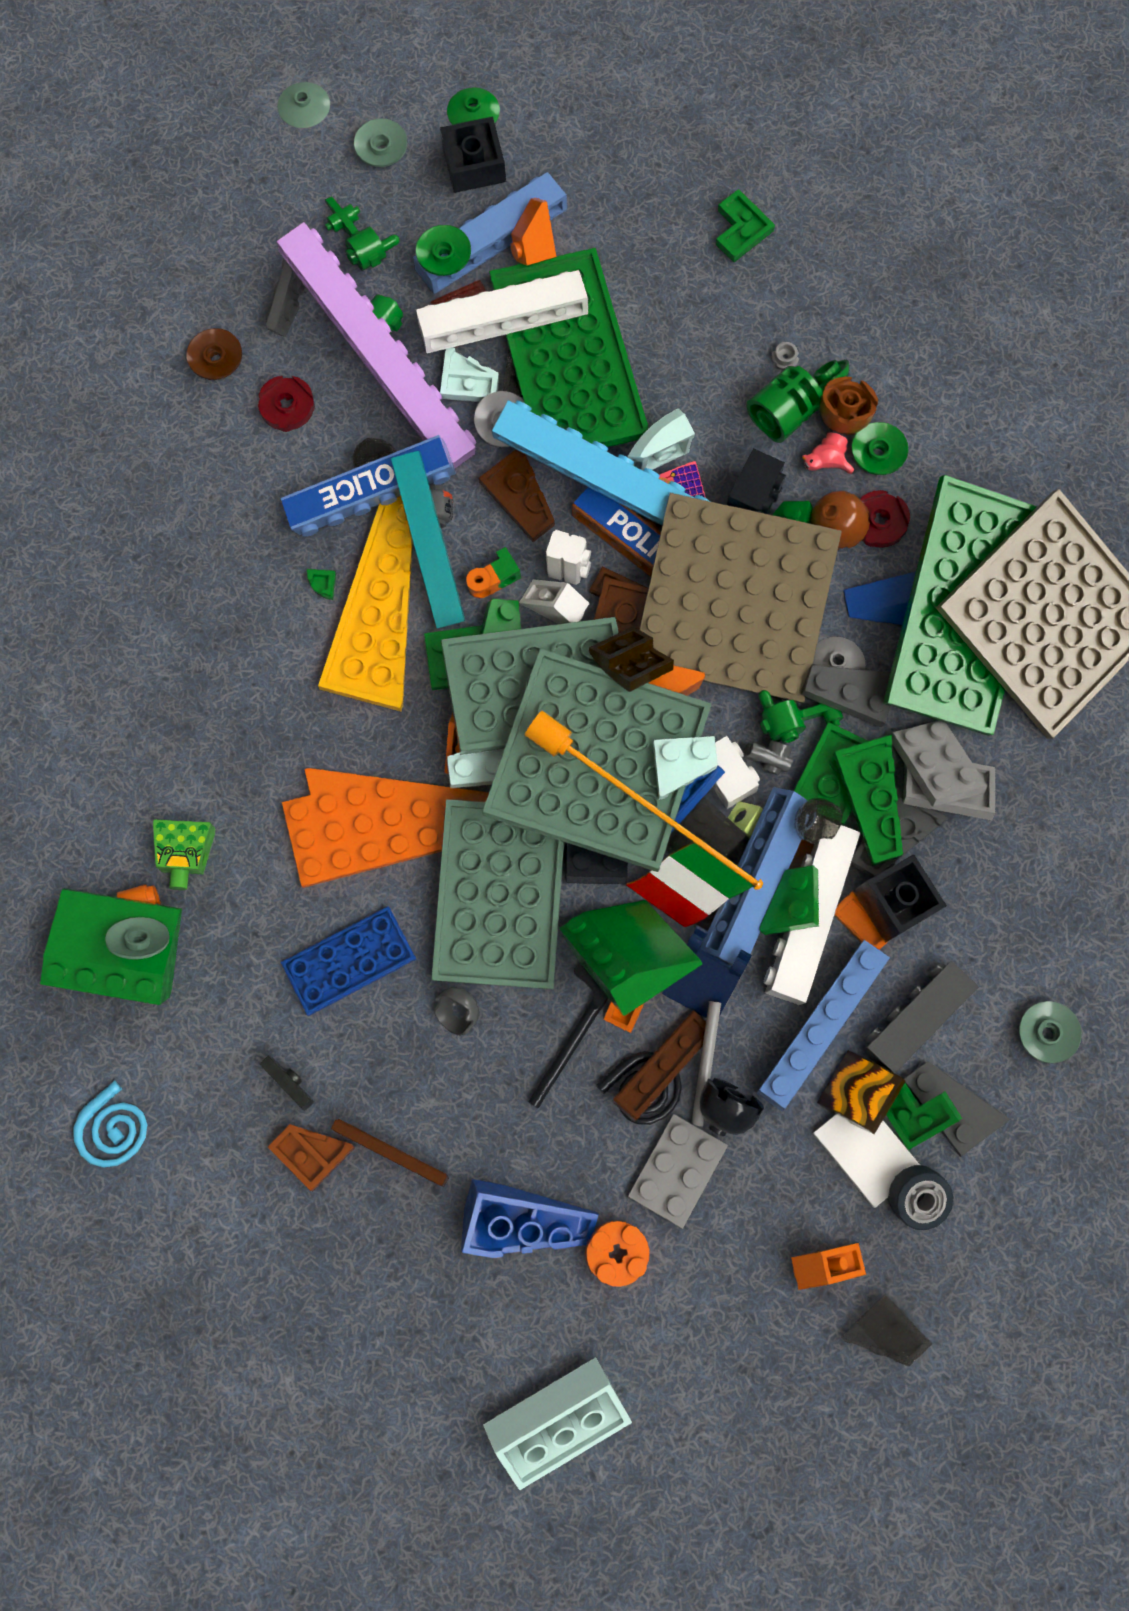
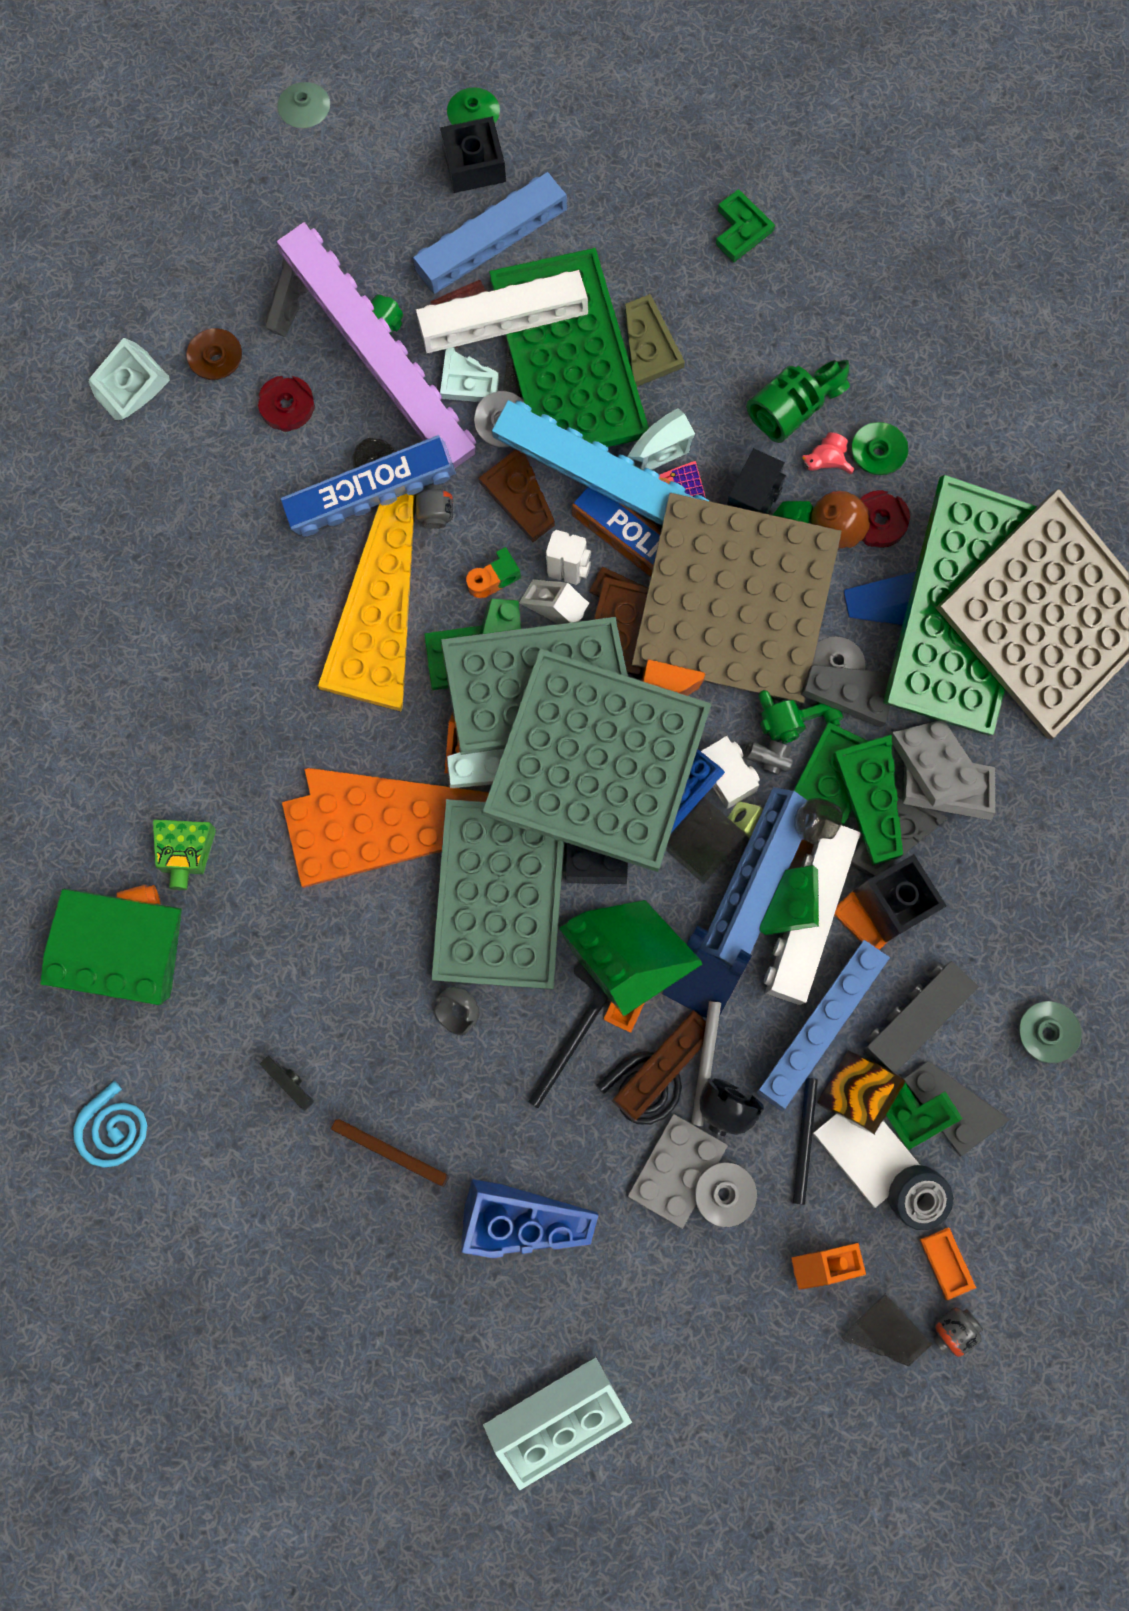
sand green dish [105,917,169,959] -> none
dark orange wing [268,1124,355,1192] -> none
blue tile [281,906,417,1016] -> none
green tile [307,569,336,600] -> none
green piece [325,196,400,271] -> none
sand green dish [354,118,408,167] -> none
teal tile [391,451,466,628] -> none
green dish [416,225,471,276] -> none
orange slope [511,198,557,266] -> none
flag [524,711,763,927] -> none
orange plate [585,1220,650,1287] -> none
dark brown slope [589,626,674,692] -> none
light aqua wing [653,736,718,800] -> none
light grey plate [772,342,799,369] -> none
dark orange cylinder [819,376,878,435] -> none
none -> light aqua slope [89,338,170,420]
none -> olive wing [625,294,685,387]
none -> light grey dish [695,1162,757,1227]
none -> black bar [793,1078,818,1205]
none -> orange tile [919,1227,976,1300]
none -> dark grey head [933,1307,983,1357]

